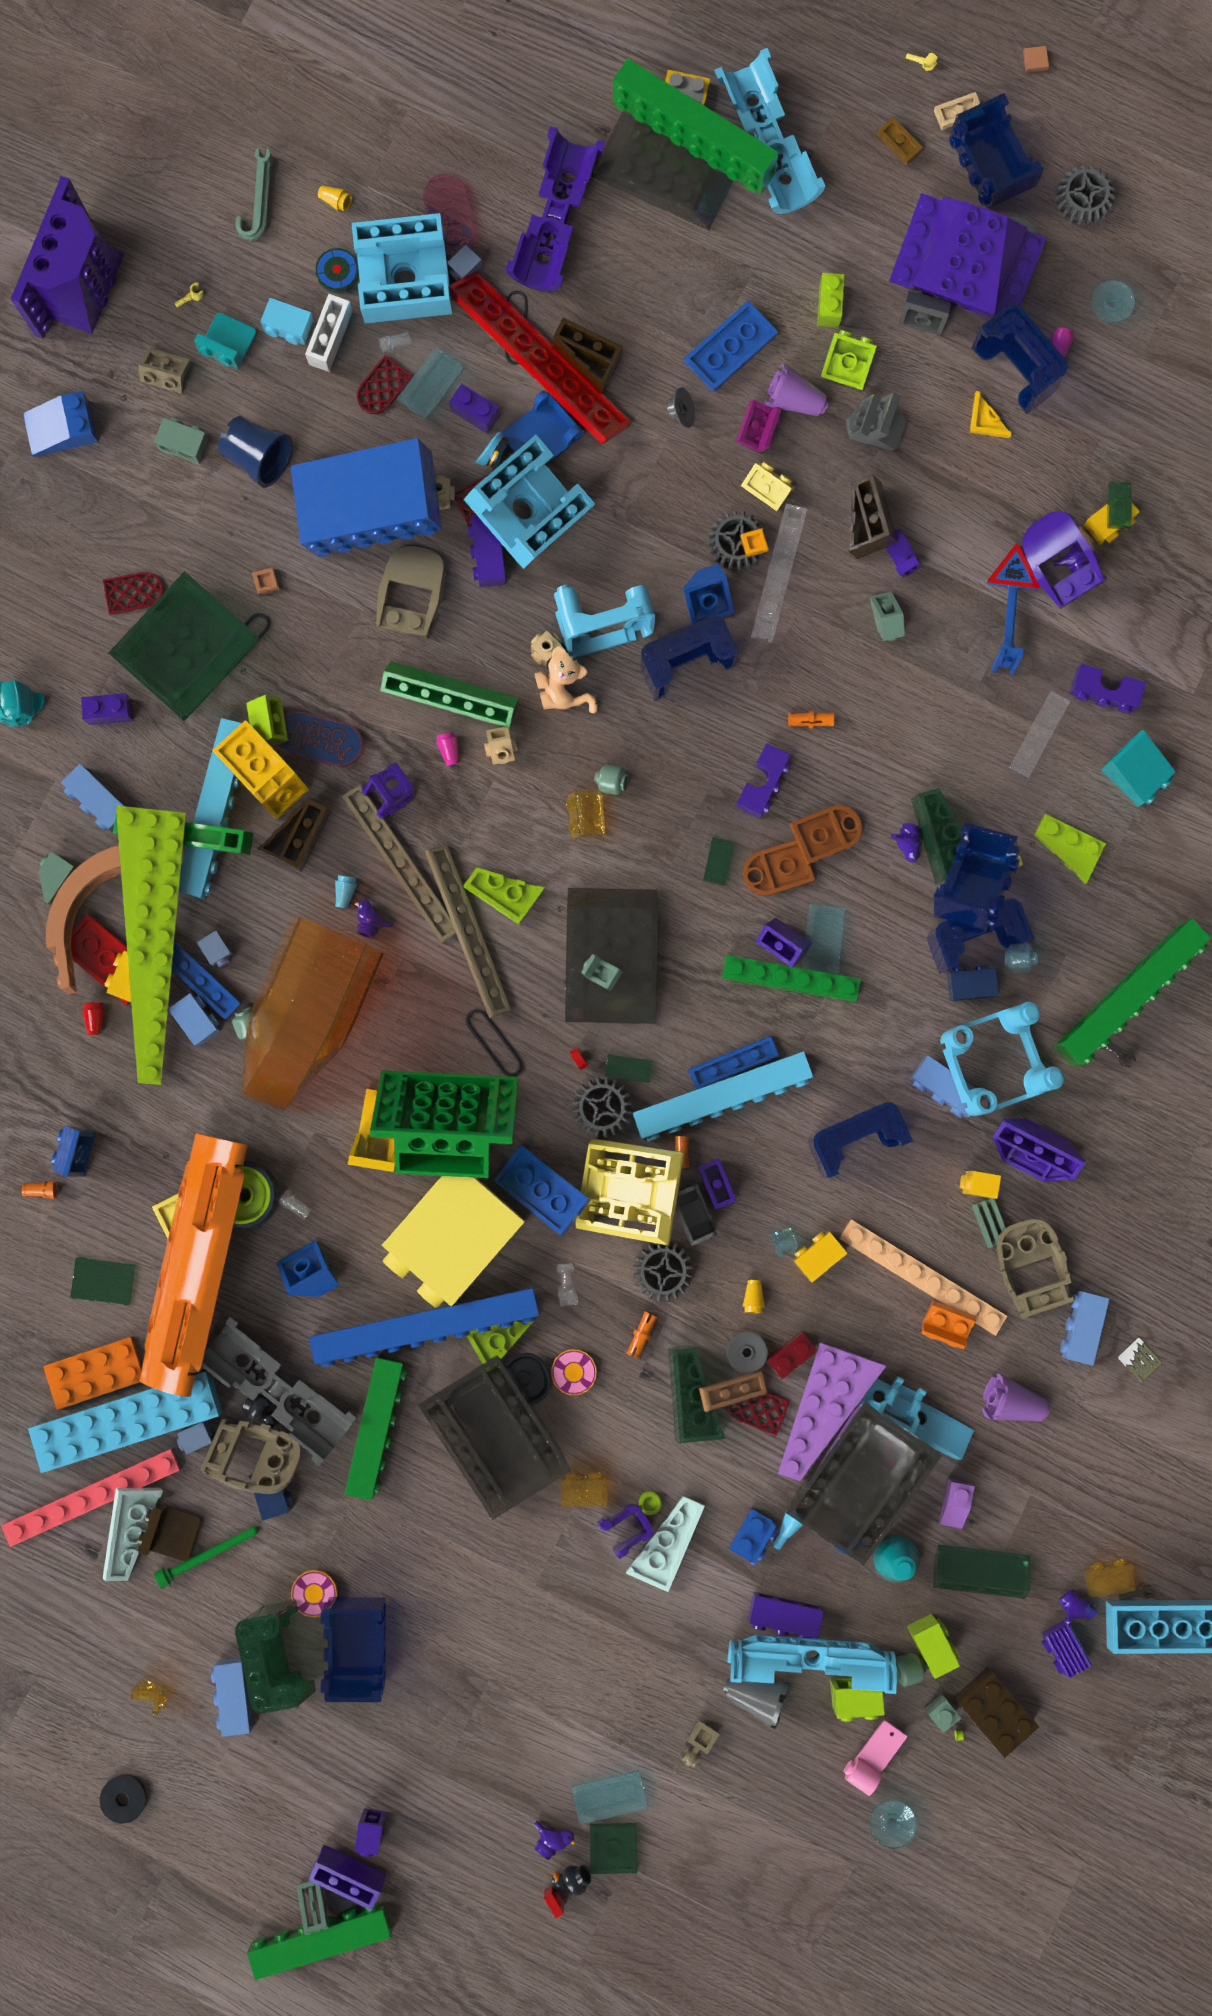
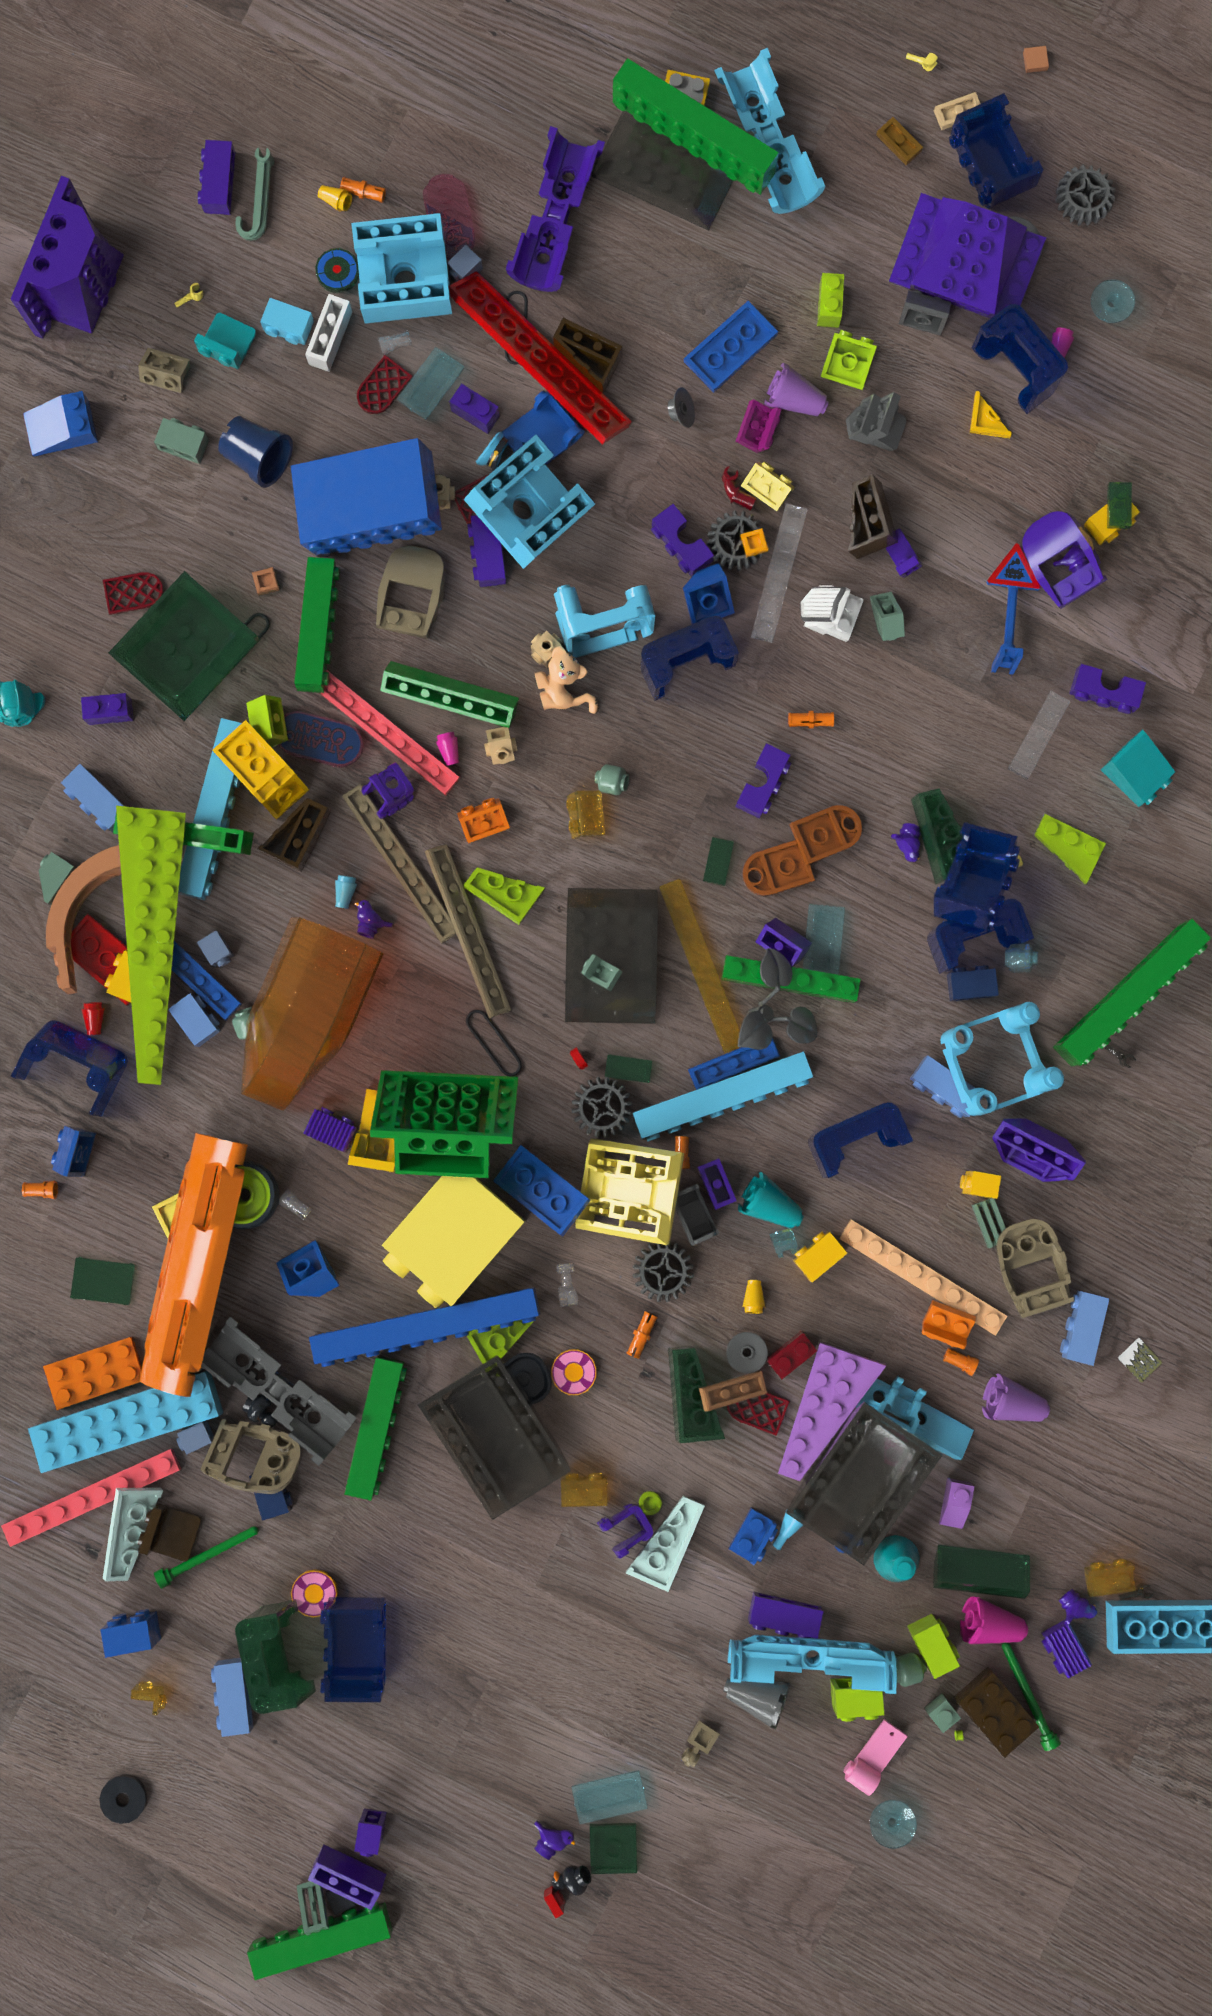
none -> clear blue windscreen [11,1020,128,1117]
none -> blue brick [100,1609,161,1658]
none -> dark purple brick [198,140,236,215]
none -> green brick [294,557,340,693]
none -> dark purple brick [303,1107,358,1153]
none -> coral plate [319,670,460,796]
none -> orange pin [340,177,386,203]
none -> orange bracket [457,798,510,843]
none -> dark purple arch [651,504,714,577]
none -> clear yellow tile [659,879,741,1054]
none -> dark red piece [722,466,756,511]
none -> dark grey plant [738,948,817,1050]
none -> teal cone [738,1172,804,1229]
none -> white piece [800,585,864,642]
none -> orange pin [943,1348,979,1376]
none -> dark pink cone [960,1596,1028,1644]
none -> green piece [1002,1643,1061,1751]

